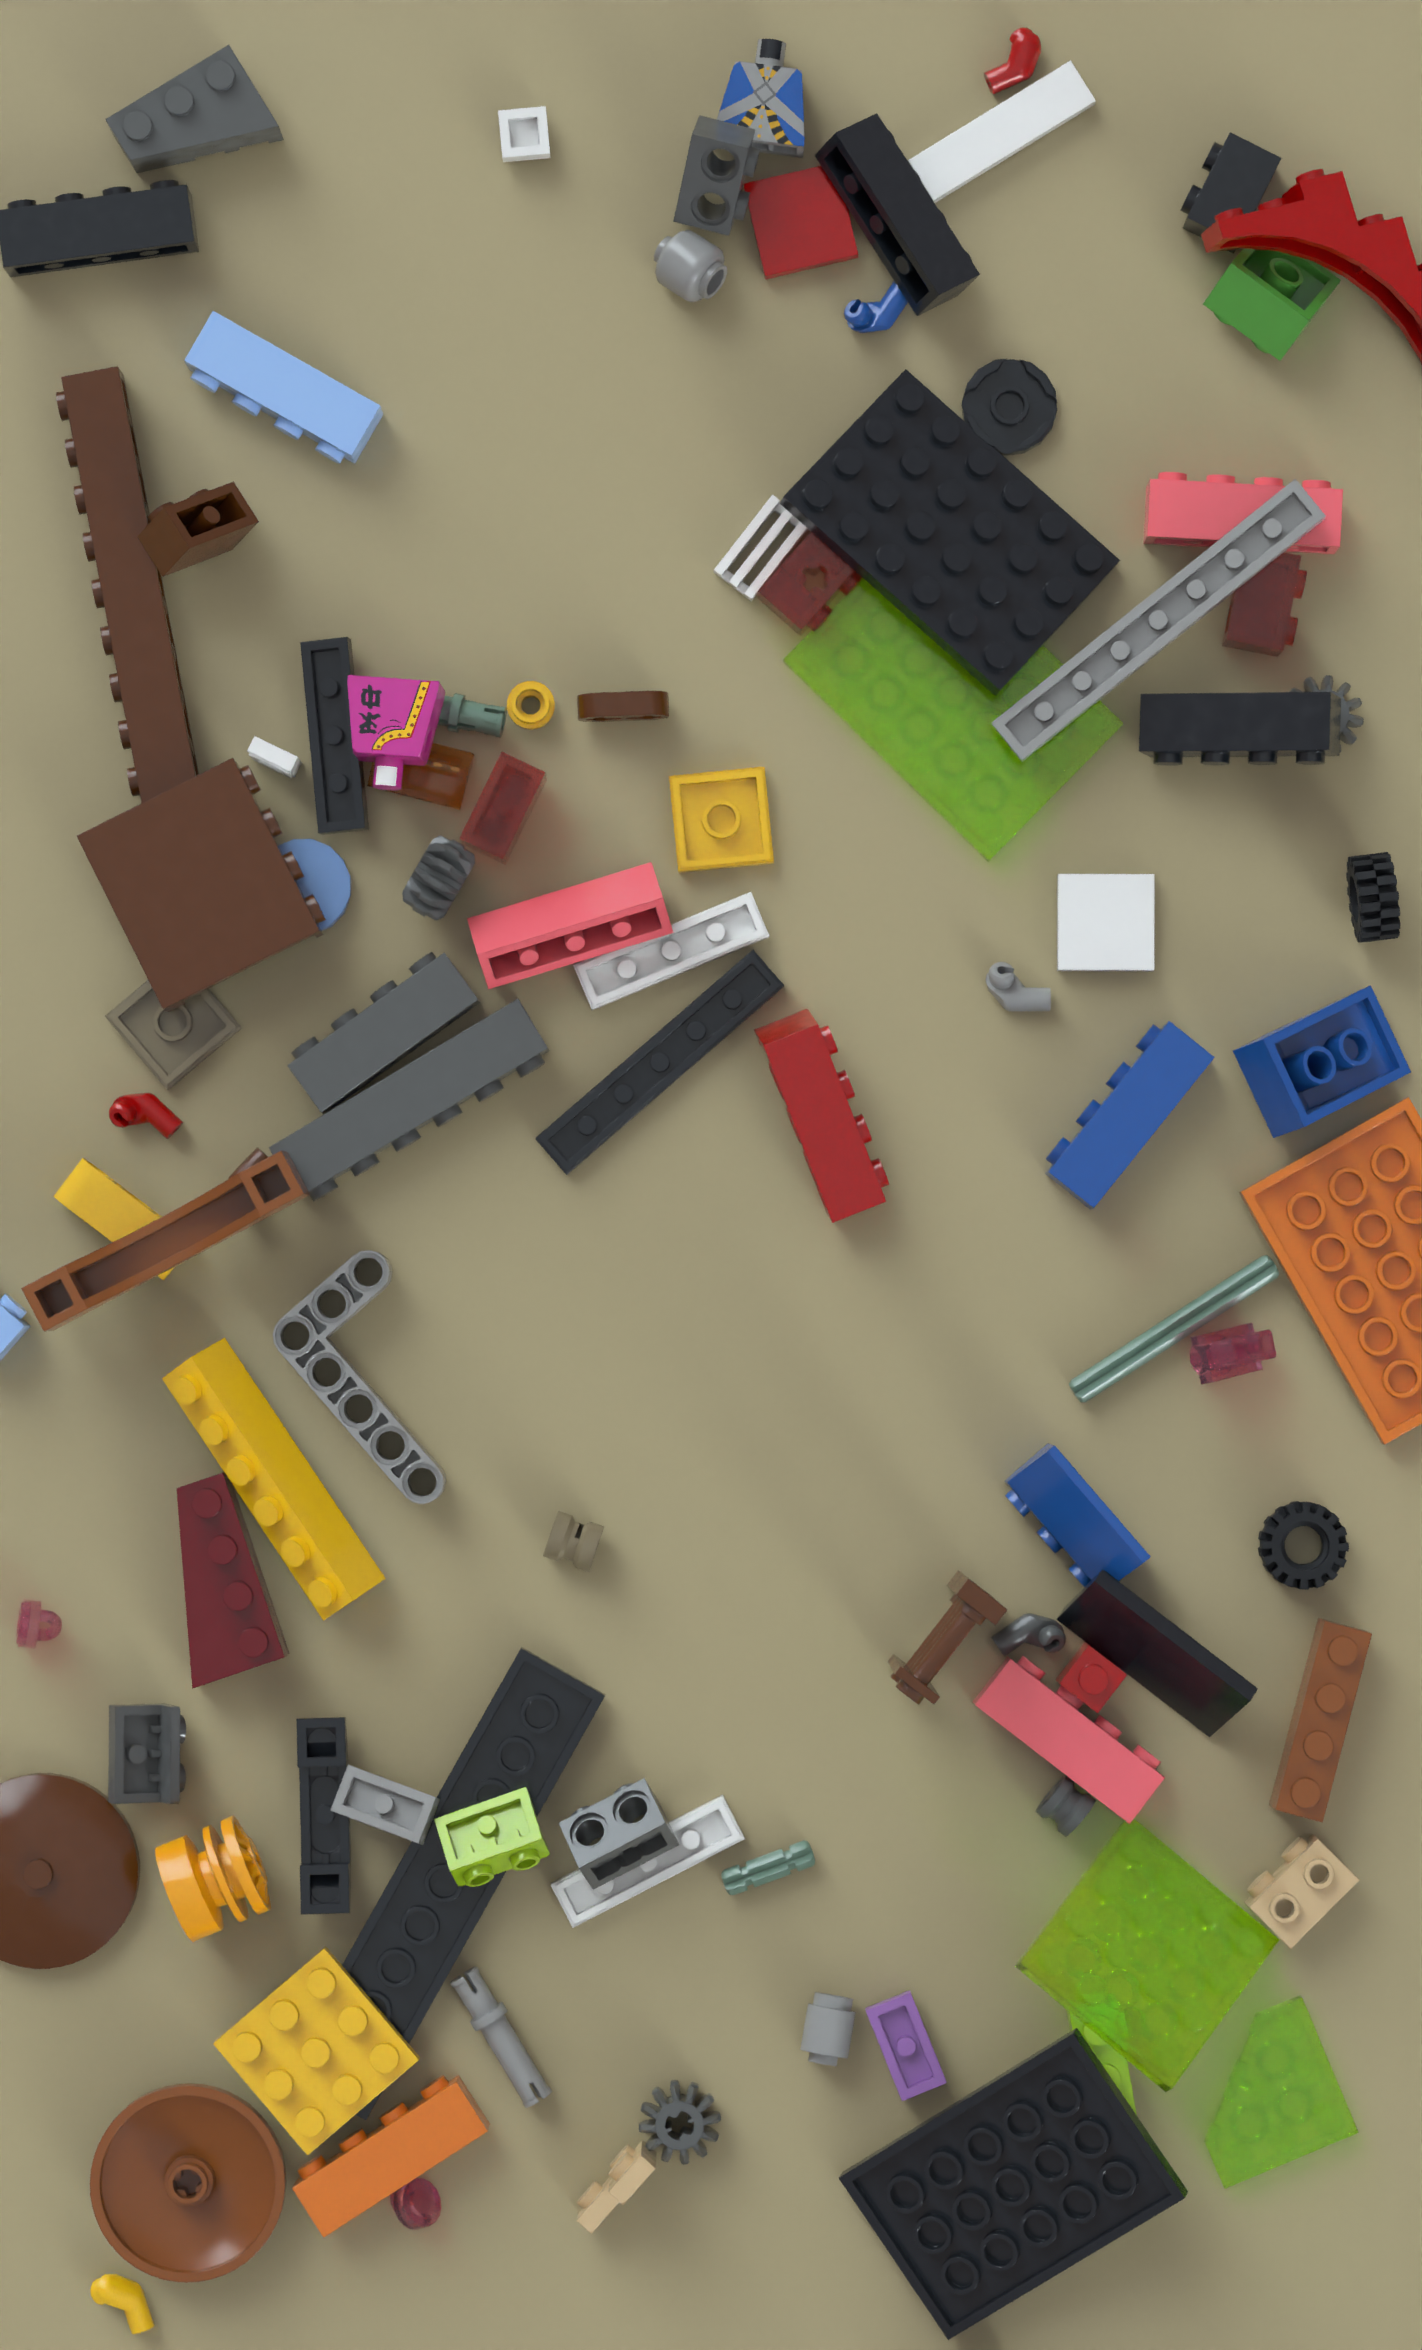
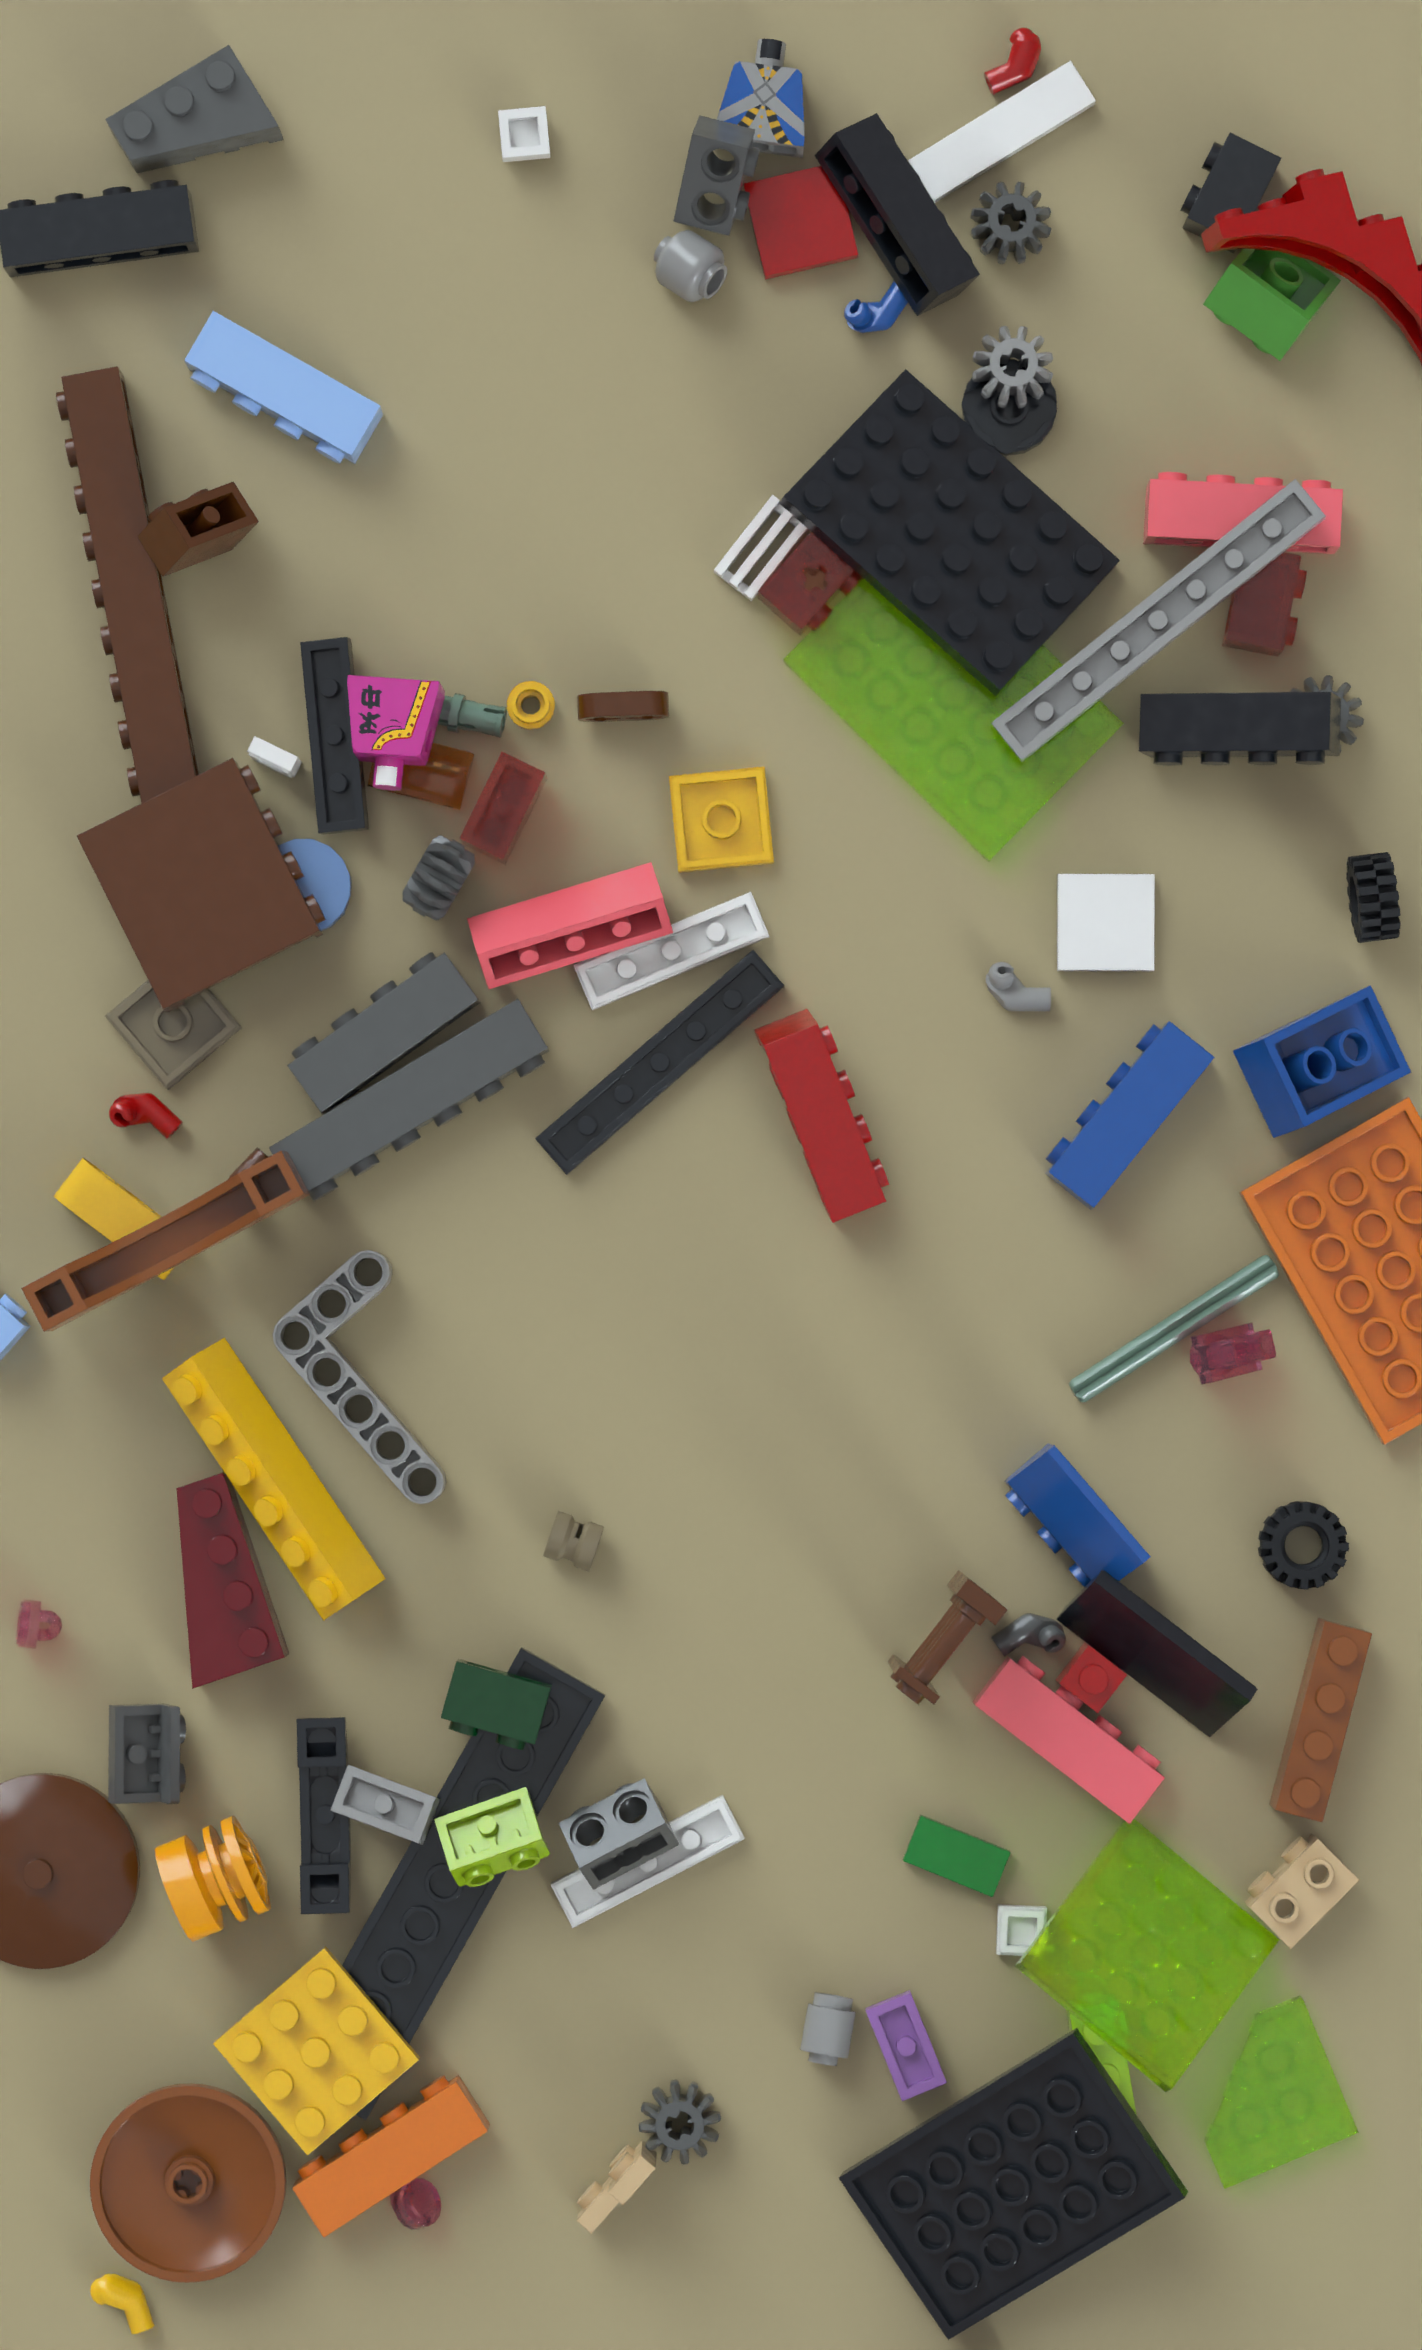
light grey pin [450,1966,552,2108] -> none
sand green axle [721,1840,815,1895] -> none
dark grey wheel [1035,1775,1096,1837] -> none
none -> dark green brick [441,1659,552,1750]
none -> green tile [902,1814,1011,1897]
none -> dark grey gear [971,182,1051,264]
none -> light grey gear [972,326,1053,408]
none -> white tile [996,1904,1047,1957]

